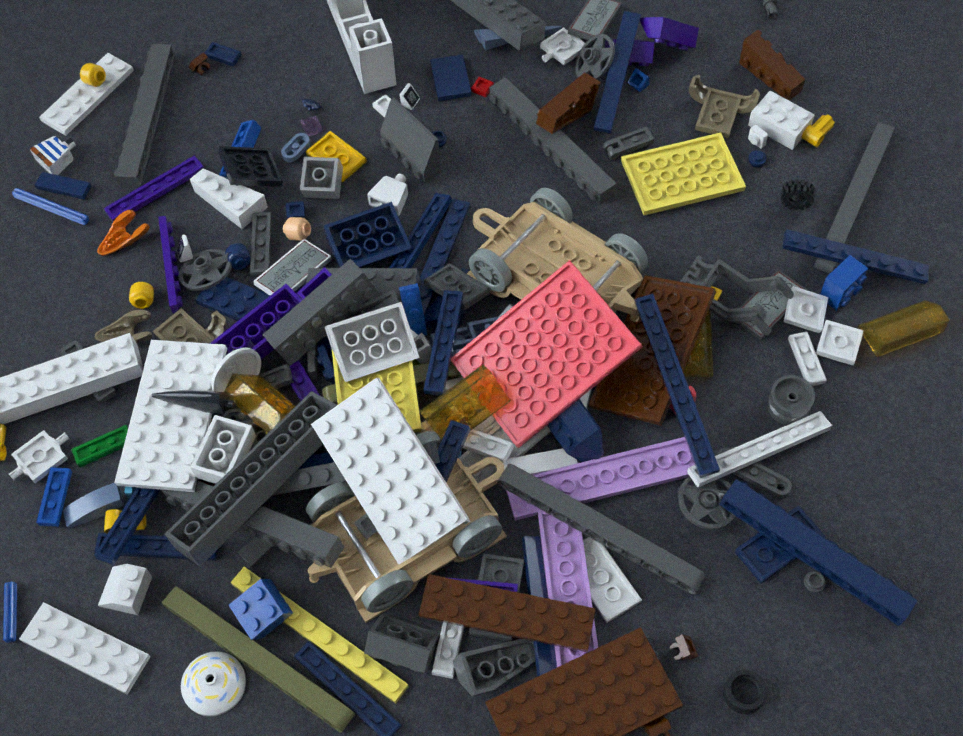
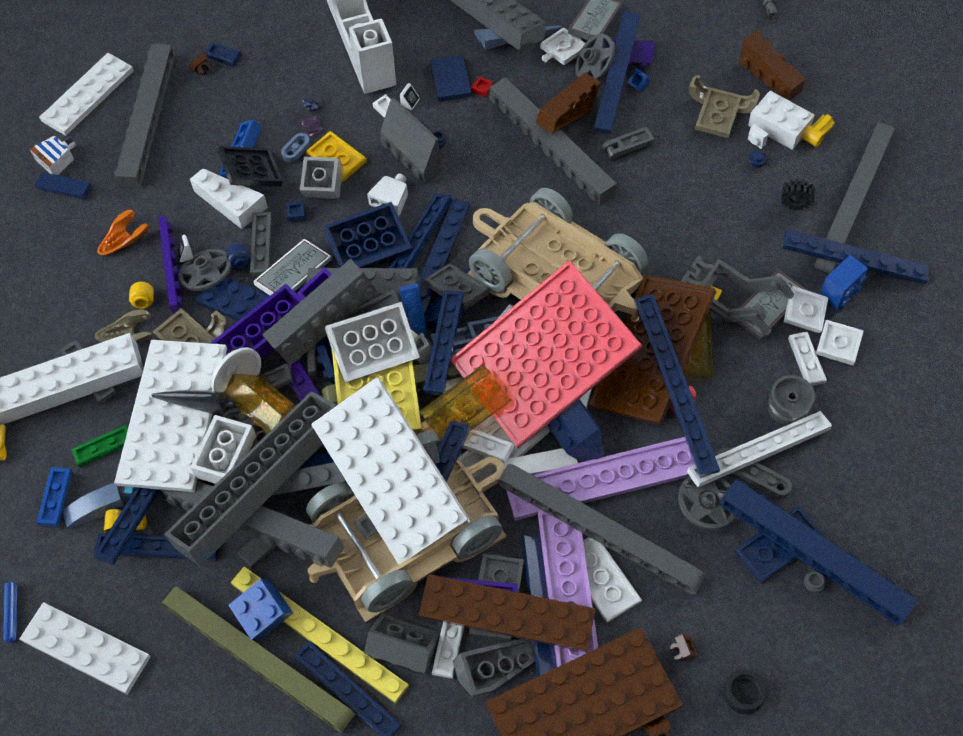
white plate [9,430,70,483] -> none
axle [12,188,90,225] -> none
yellow head [80,63,106,87] -> none
white slope [98,564,152,615] -> none
dark purple plate [104,155,204,222] -> none
white dish [181,652,246,716] -> none
light nougat head [283,217,311,241] -> none
light yellow plate [621,133,746,215] -> none
dark purple slope [640,17,699,51] -> none
clear yellow slope [858,300,950,357] -> none

